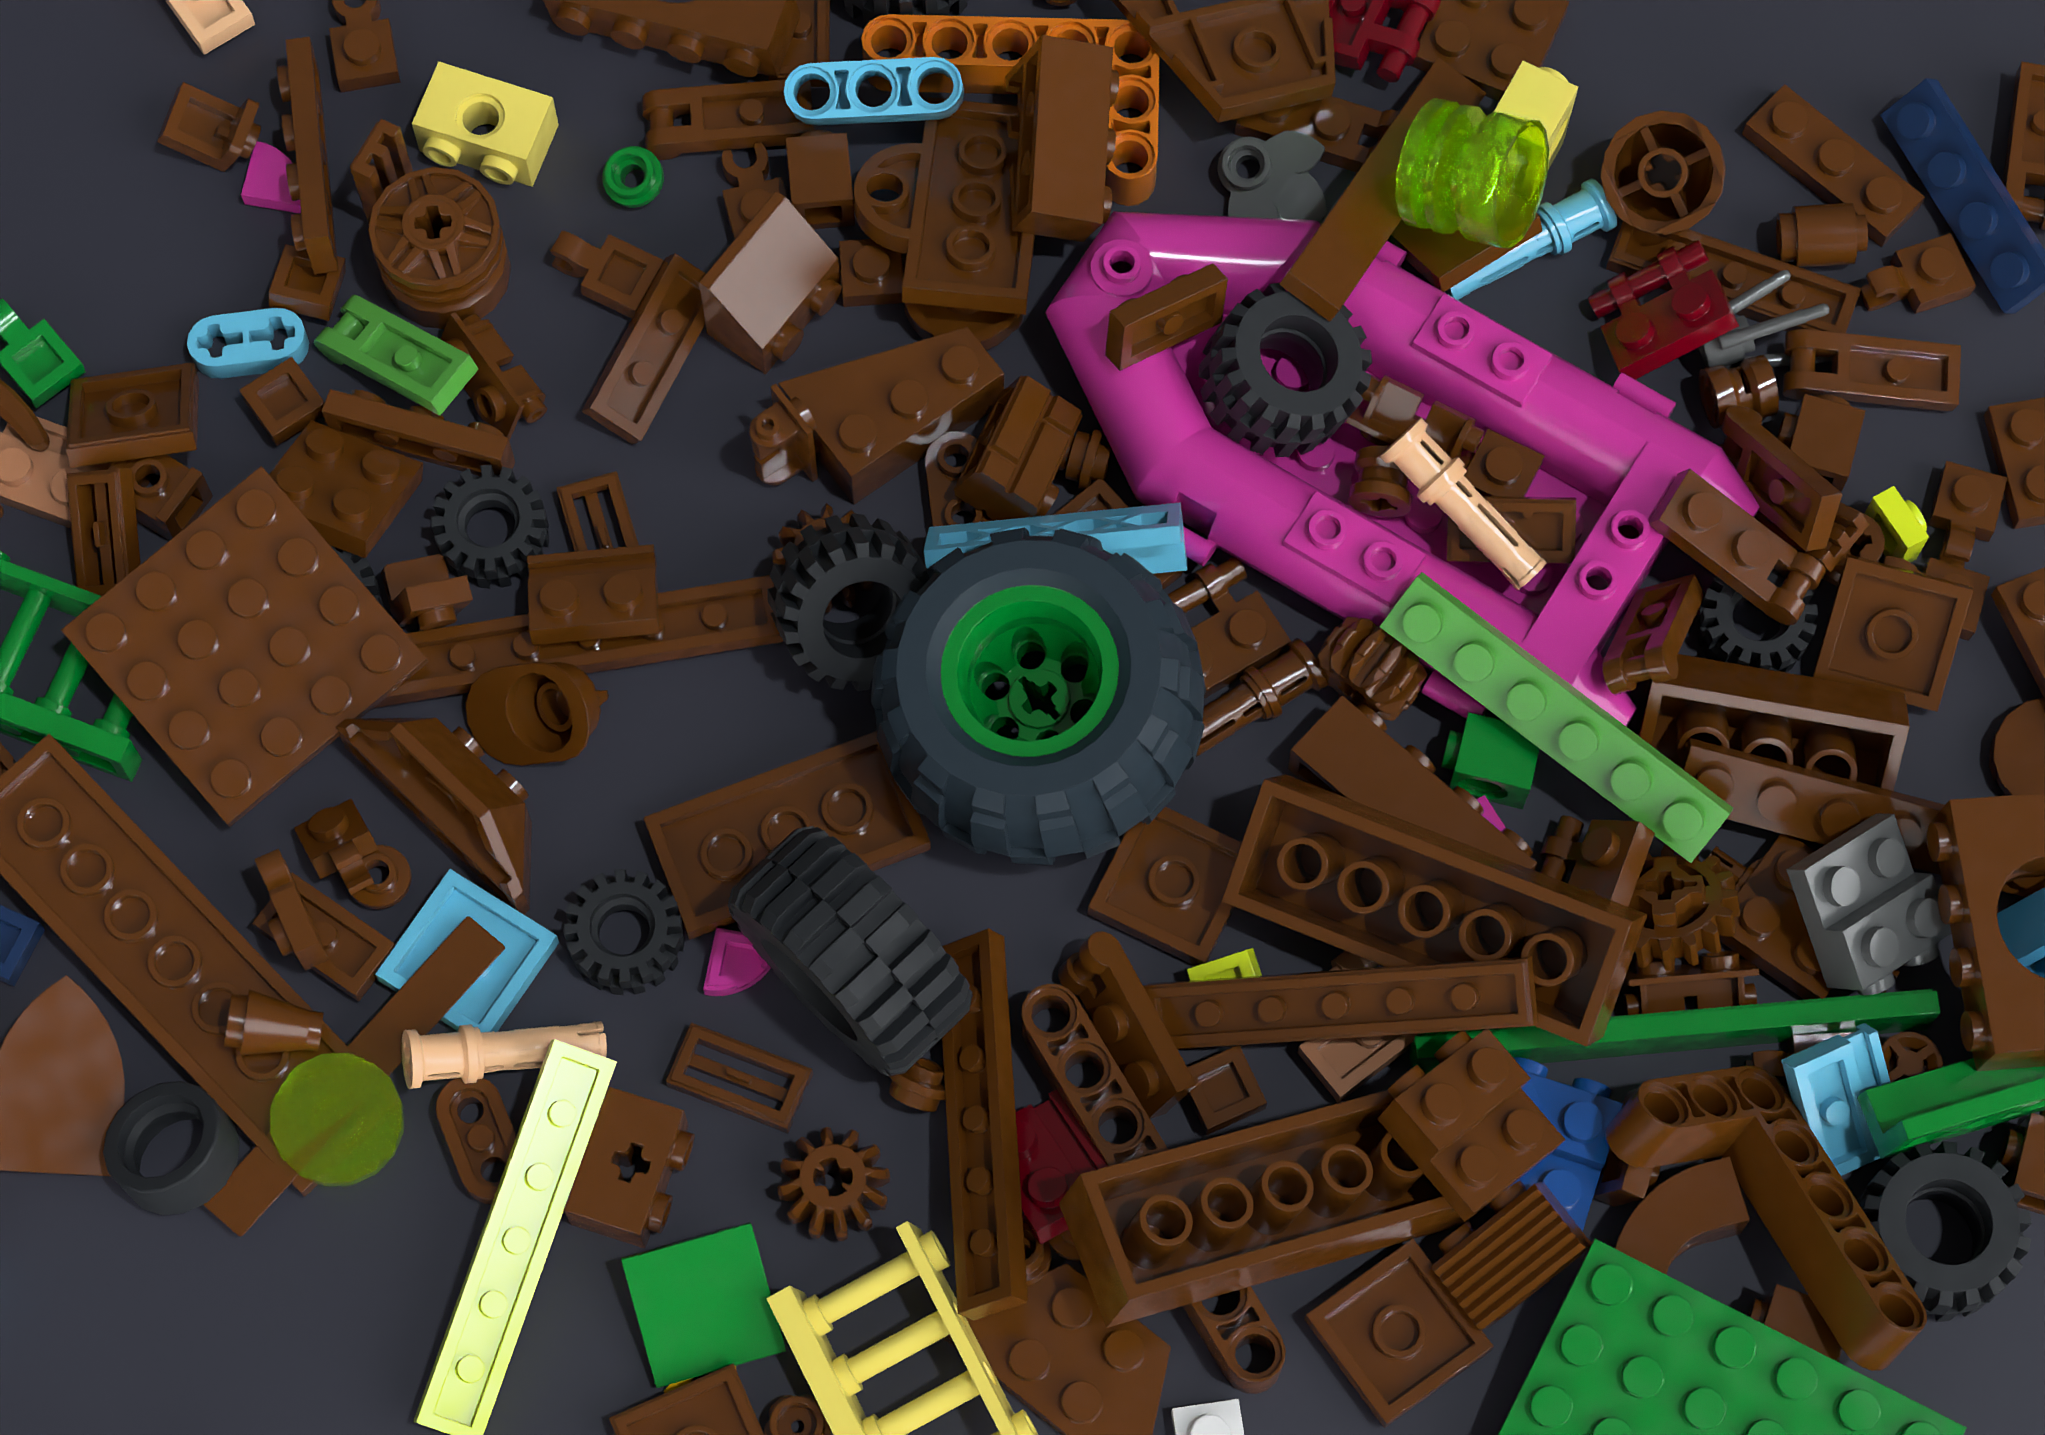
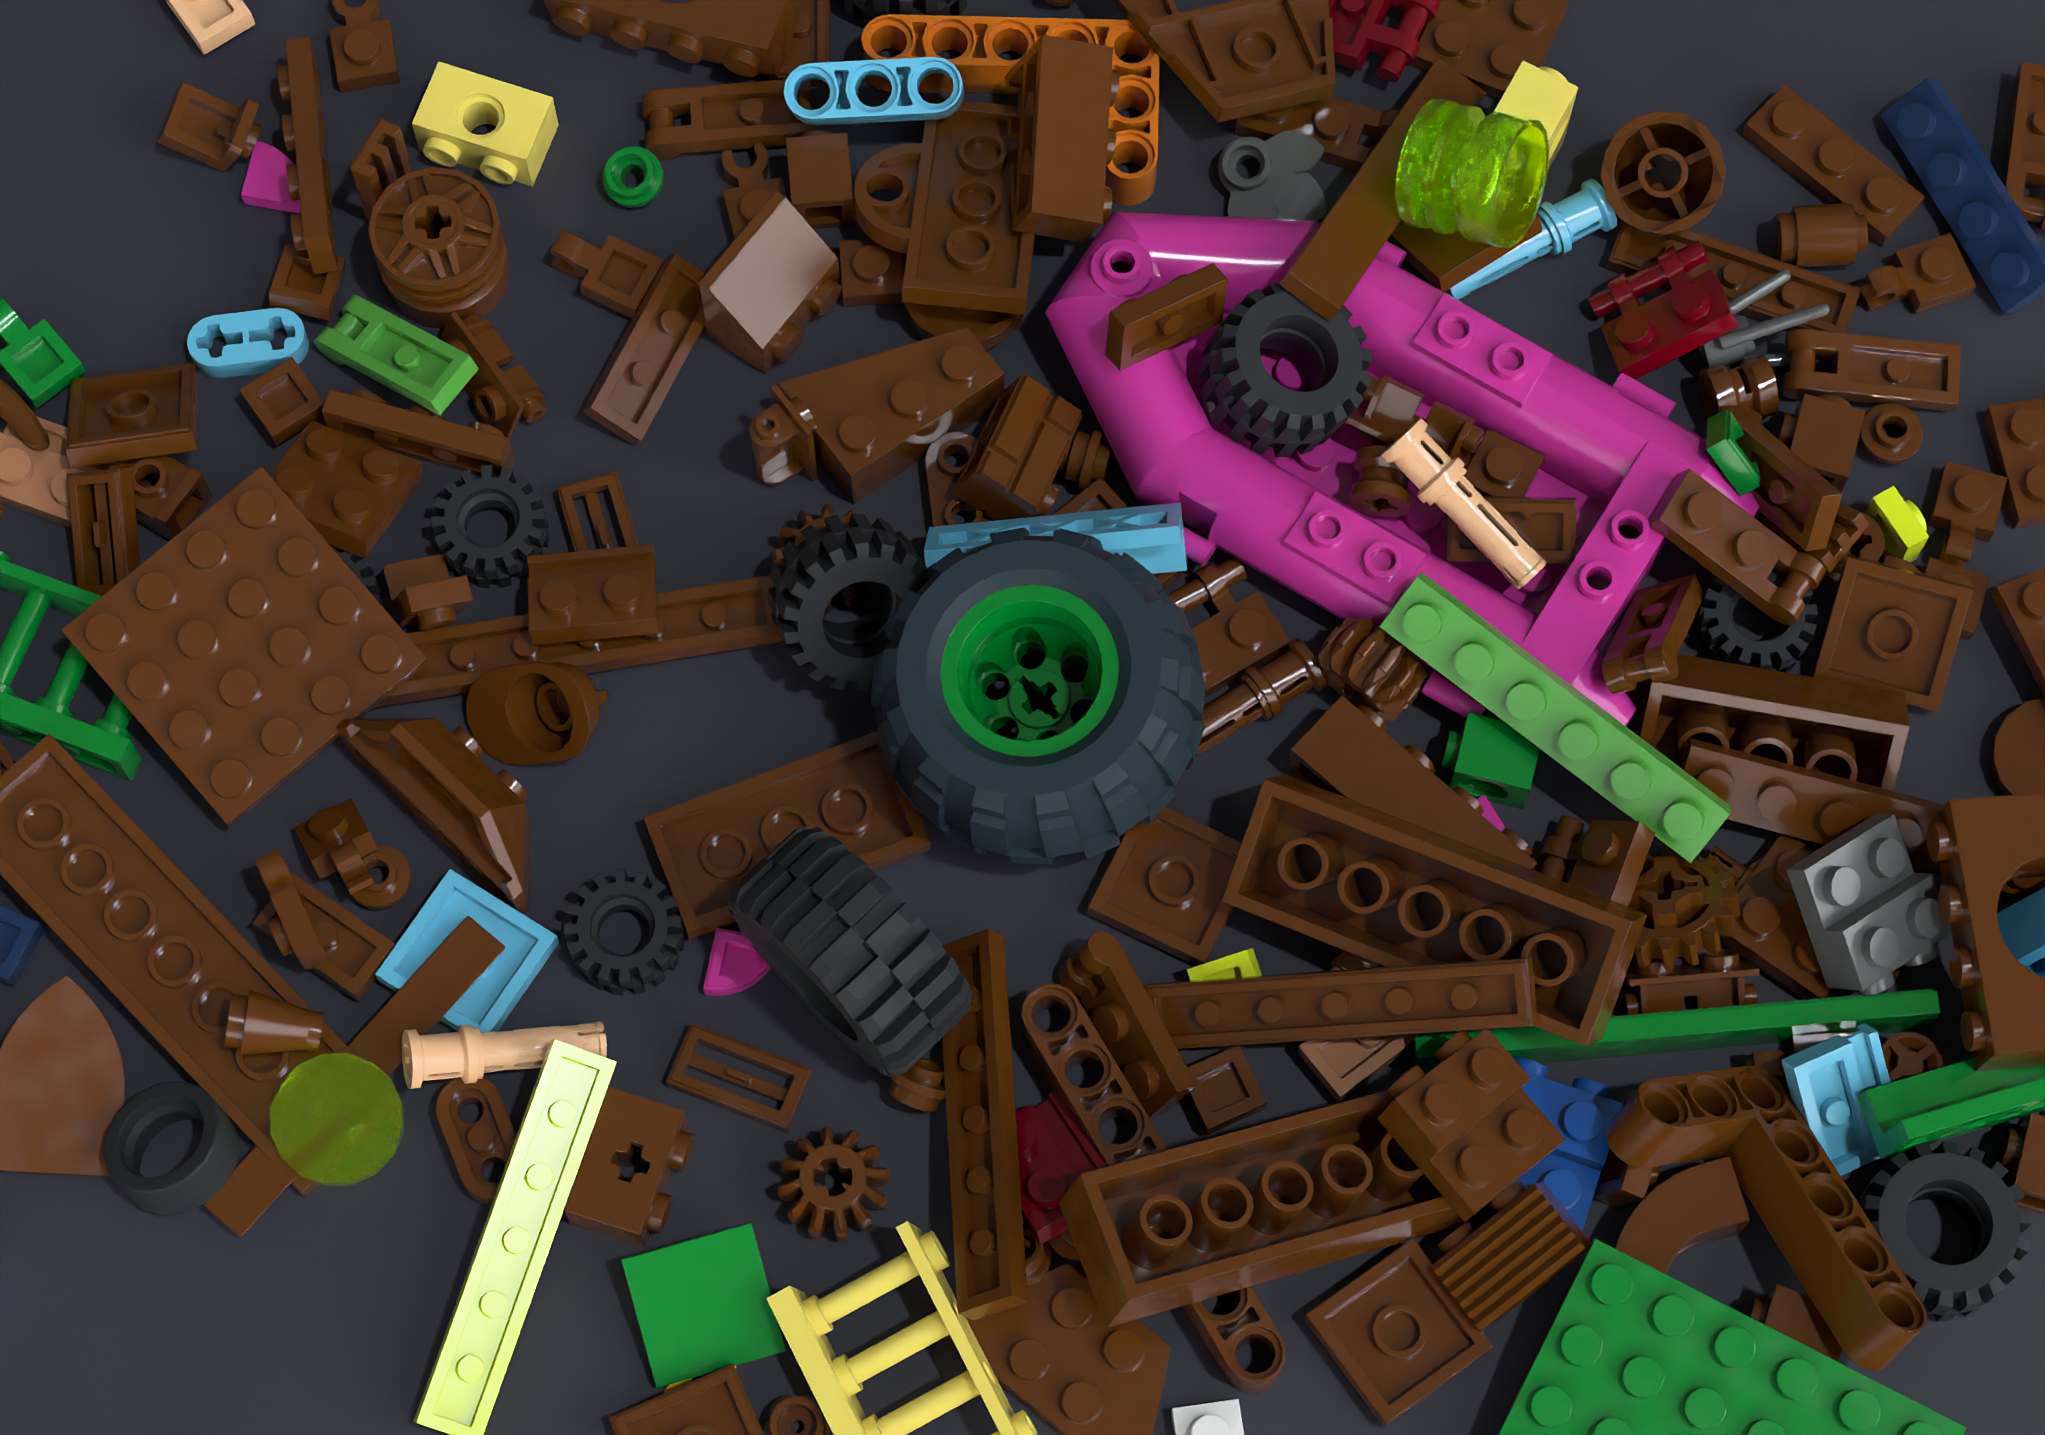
none -> green tile [1706,409,1760,496]
none -> reddish brown plate [1859,403,1923,464]

